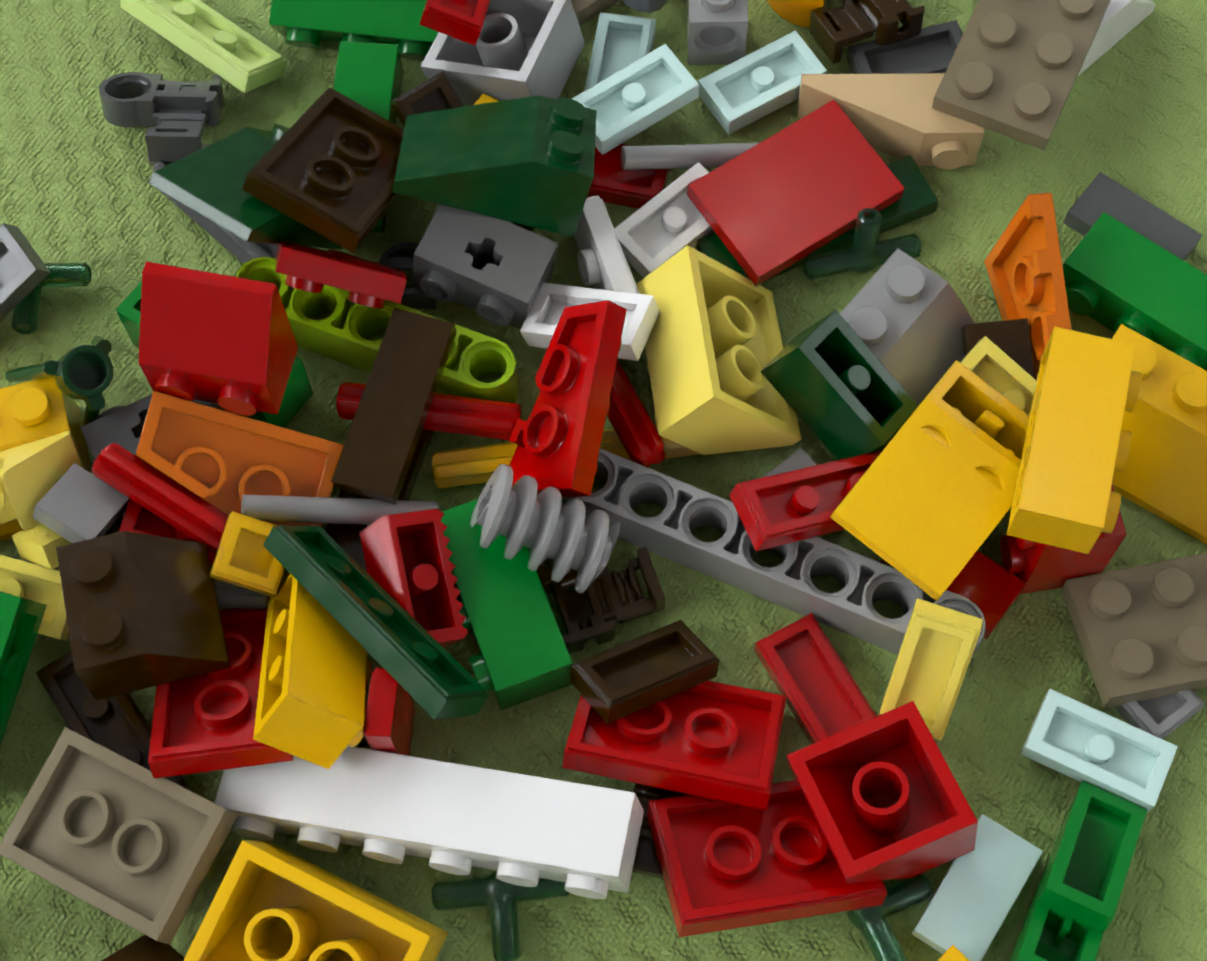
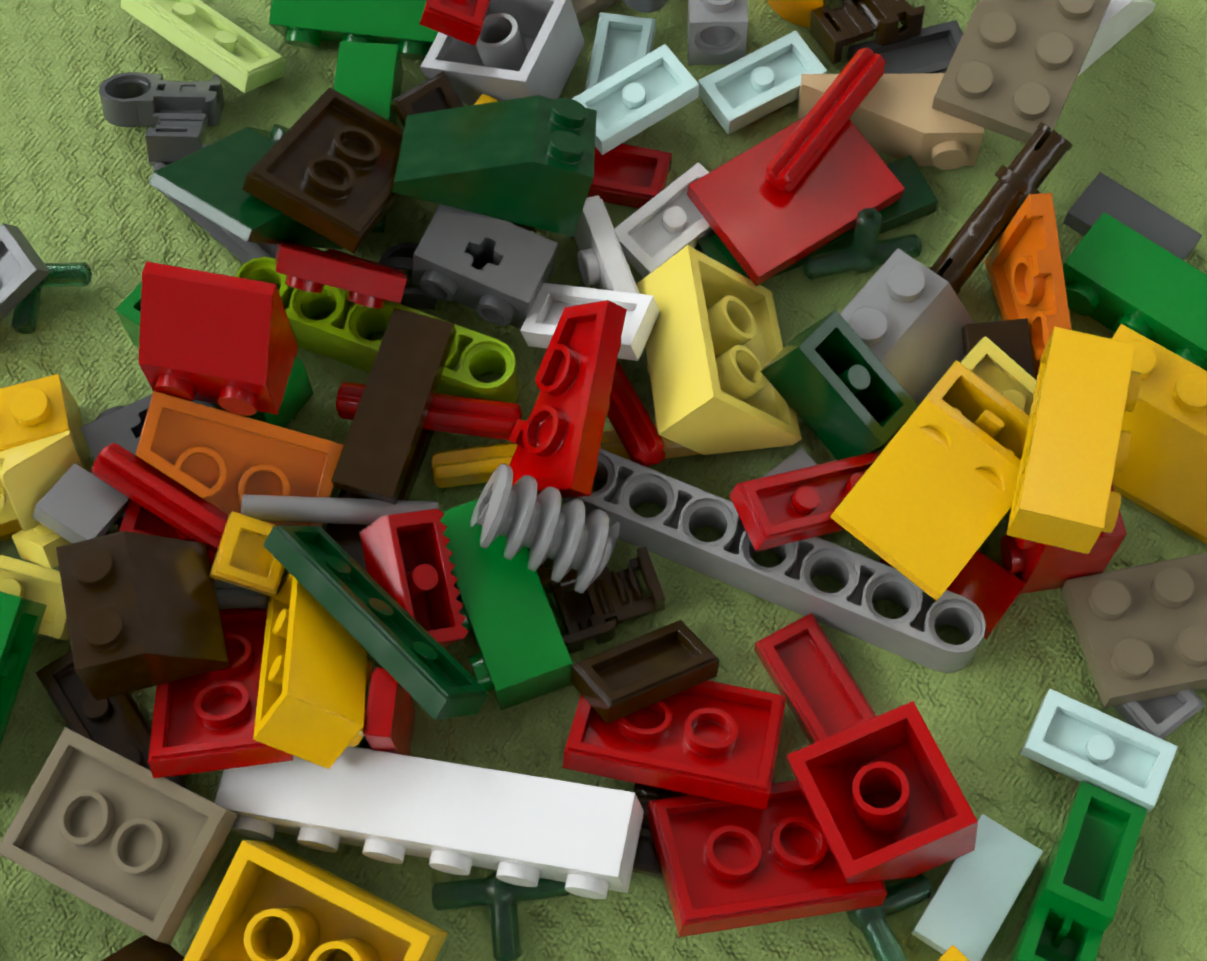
dark green plant [5,336,114,426] -> none
light grey bar [620,143,759,170] -> none
light yellow tile [878,598,983,741] -> none
none -> red axle [765,47,886,193]
none -> dark brown pin [928,122,1073,295]

